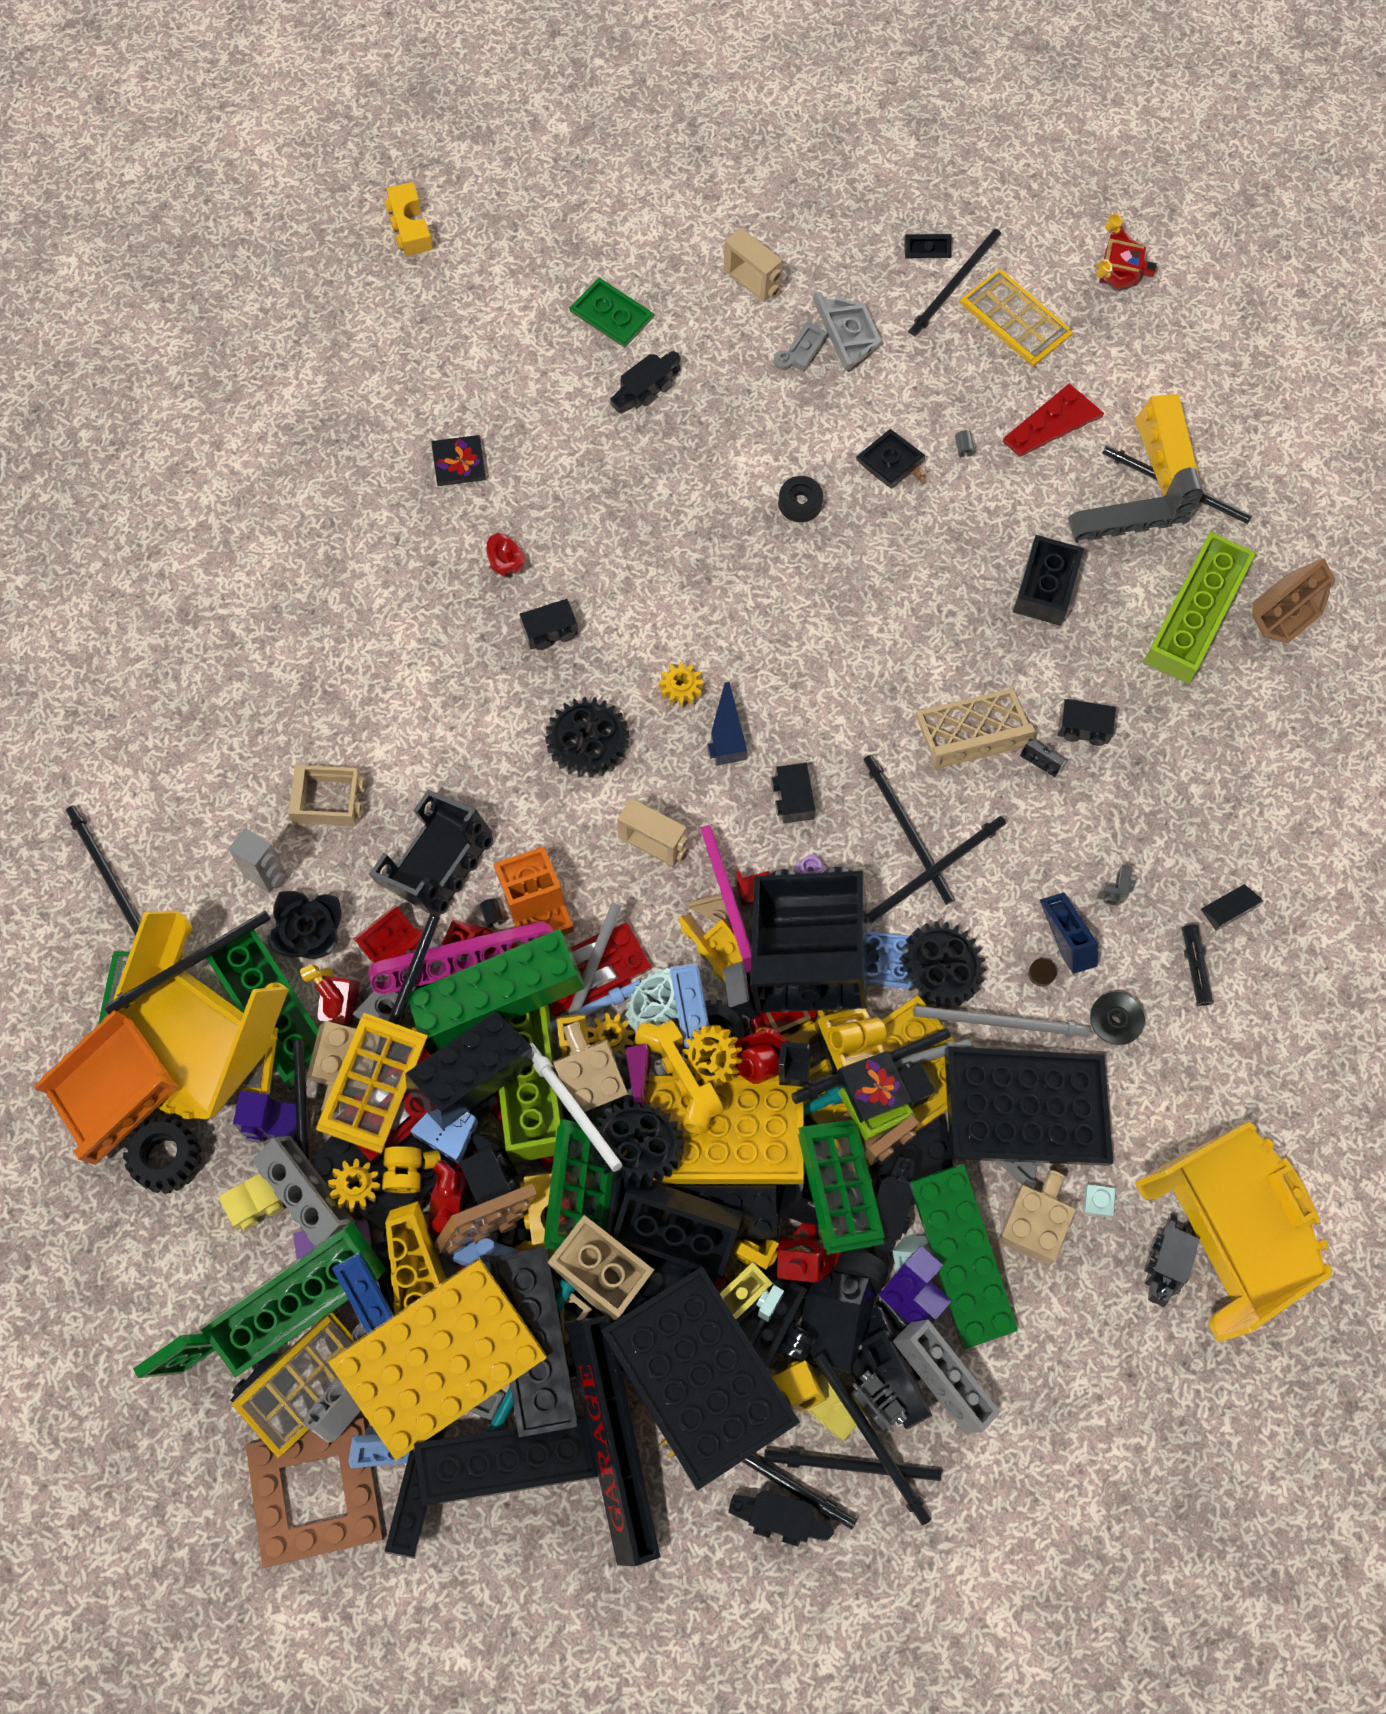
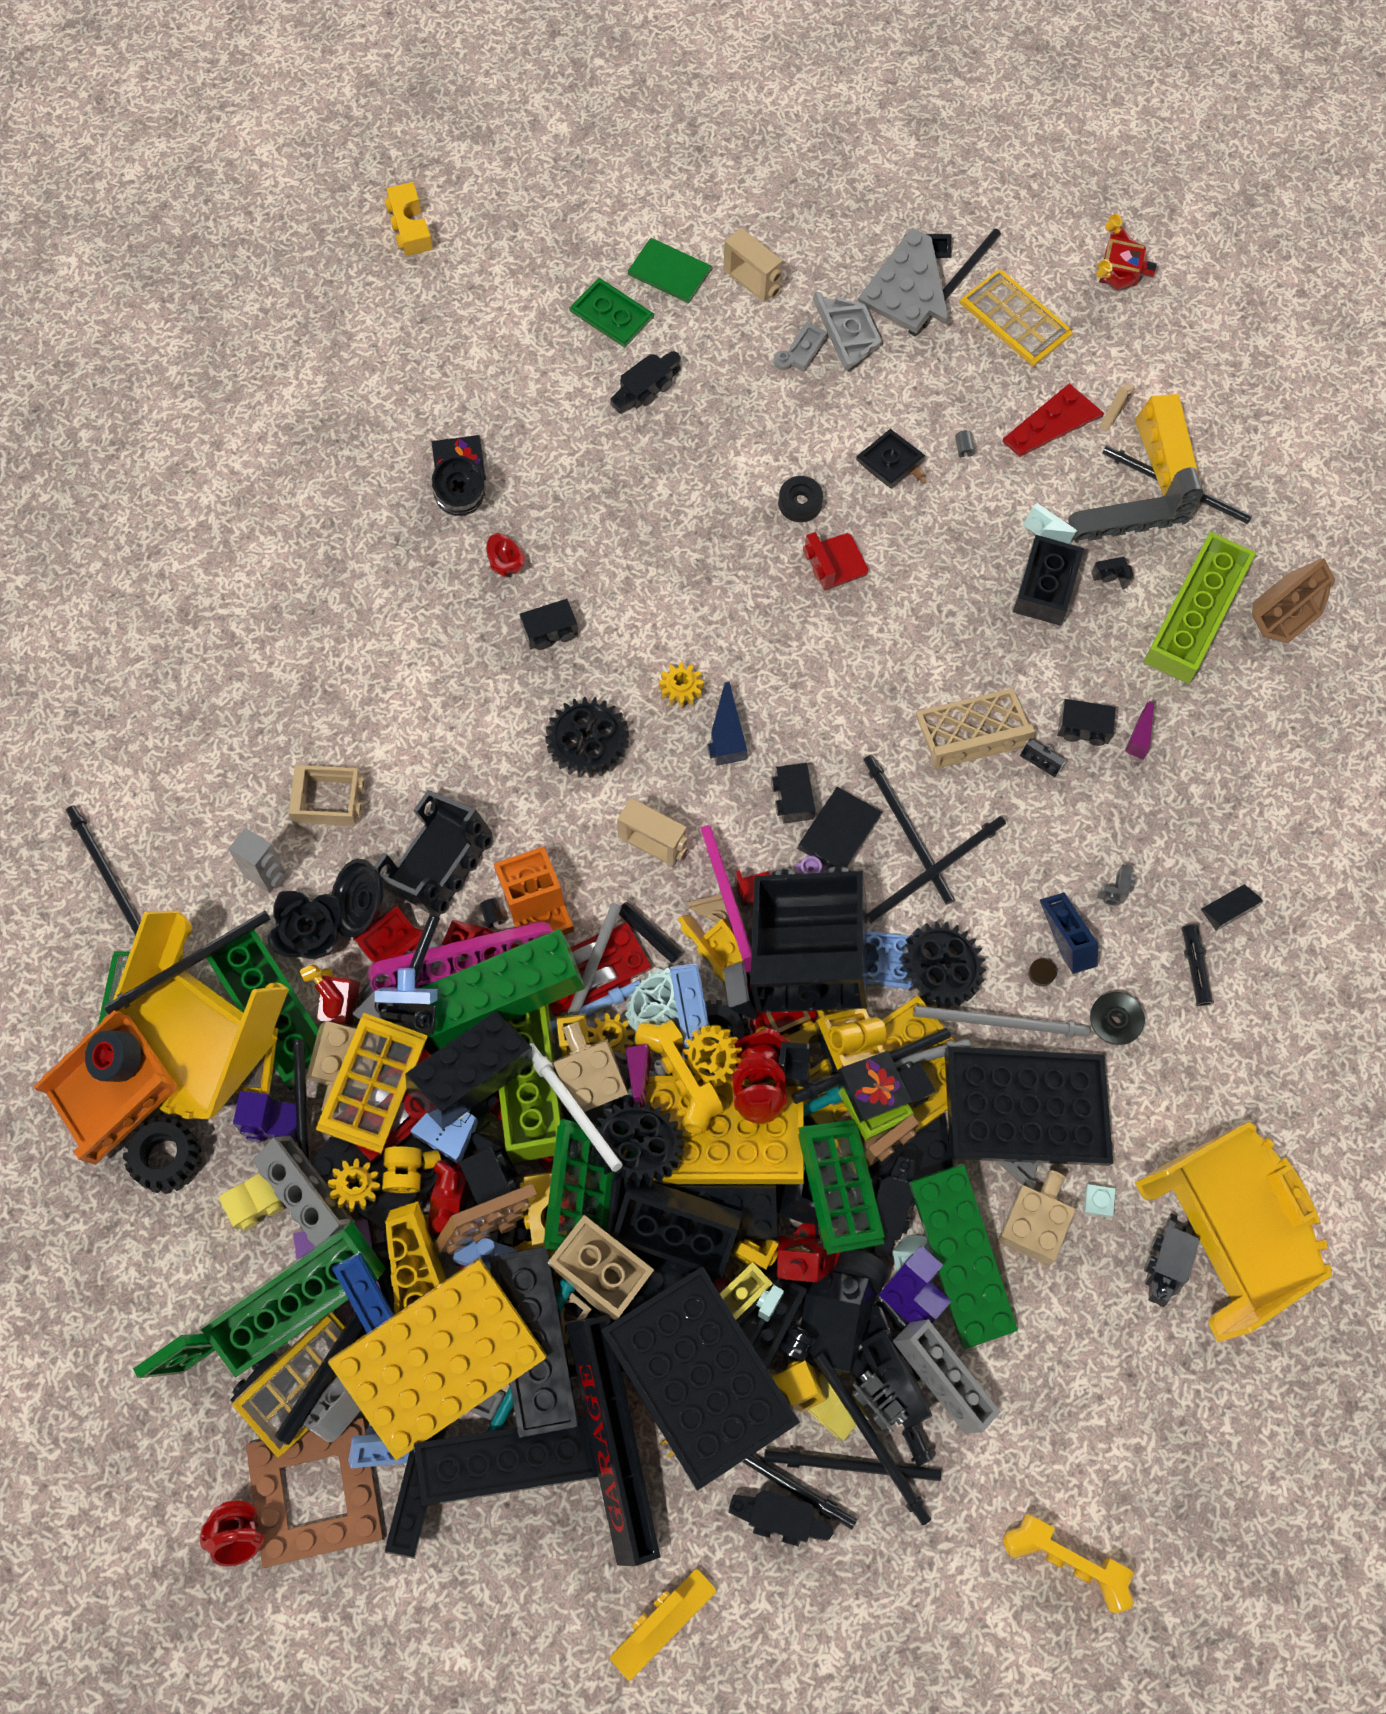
none -> black wheel [85,1030,141,1082]
none -> red helmet [200,1500,265,1567]
none -> black axle [275,1312,365,1445]
none -> black hat [332,858,384,938]
none -> light blue tile [375,968,438,1004]
none -> black hinge [380,1003,437,1035]
none -> black wheel [432,455,485,516]
none -> yellow bracket [610,1569,716,1681]
none -> black axle [619,902,682,963]
none -> green tile [628,237,712,303]
none -> red helmet [732,1052,787,1124]
none -> black tile [797,787,882,868]
none -> red bracket [803,532,868,591]
none -> light grey wing [858,228,949,333]
none -> black pin [901,1425,933,1466]
none -> yellow plate [1003,1514,1135,1614]
none -> light aqua slope [1023,503,1077,544]
none -> black bracket [1091,556,1133,589]
none -> tan tile [1099,383,1135,431]
none -> magenta slope [1124,701,1154,760]

